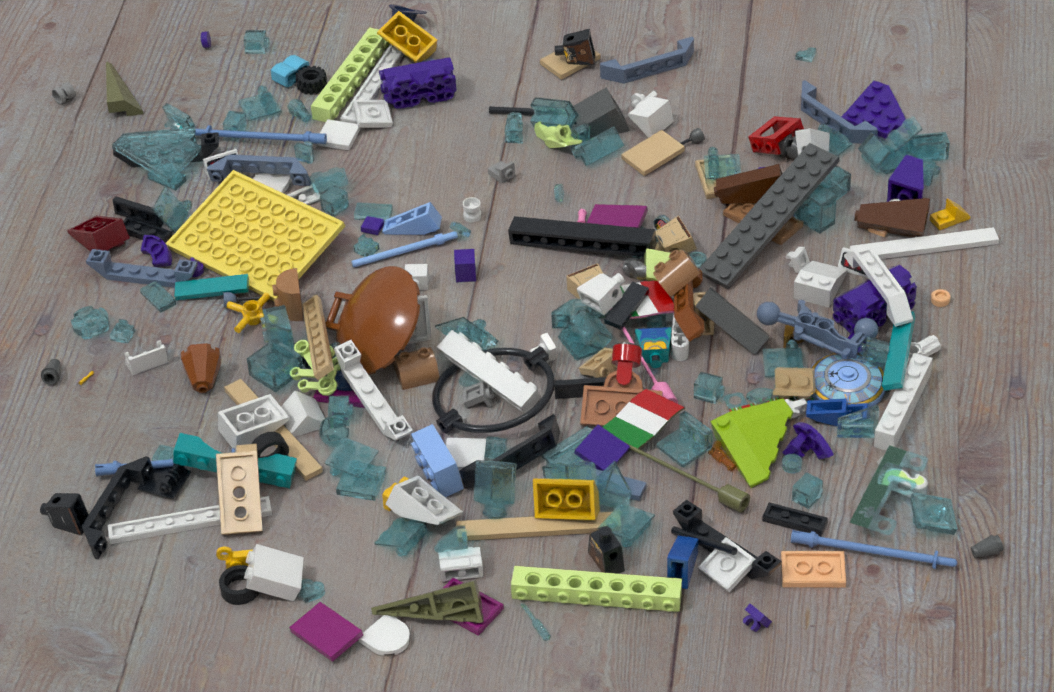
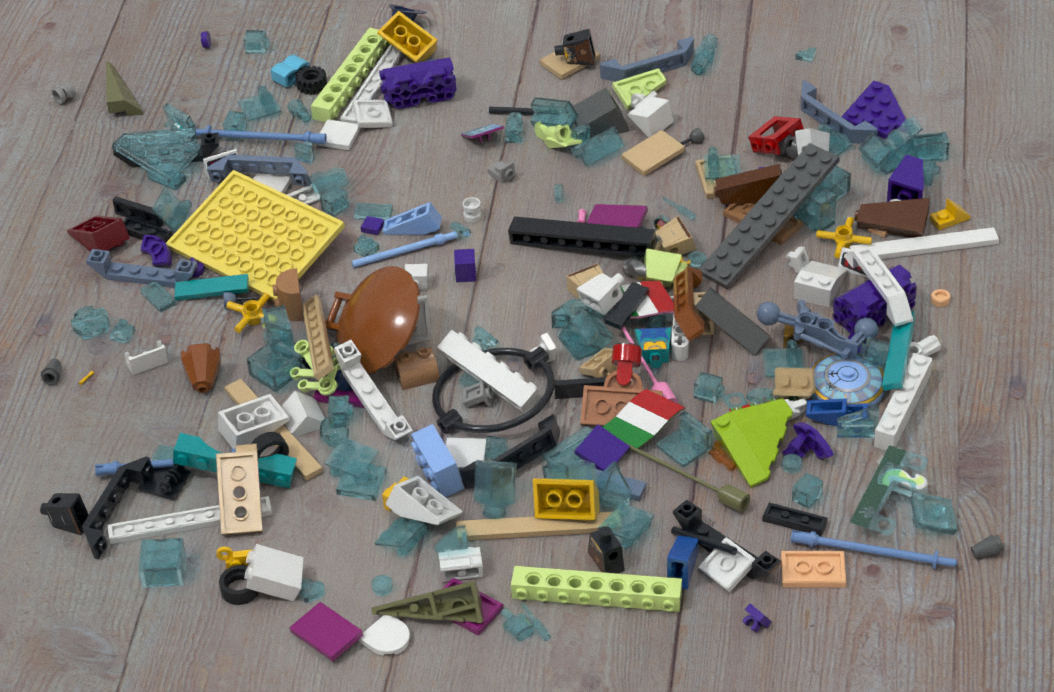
clear light blue hinge [435,317,488,342] -> none
medium nougat brick [653,249,700,297] -> none
none -> clear light blue brick [138,538,186,587]
none -> clear light blue tile [372,575,393,596]
none -> piece [461,124,504,142]
none -> clear light blue piece [501,608,535,641]
none -> yellowish green wing [612,68,666,110]
none -> clear light blue piece [663,197,696,220]
none -> clear light blue piece [691,34,718,76]
none -> yellow bar [816,217,872,258]

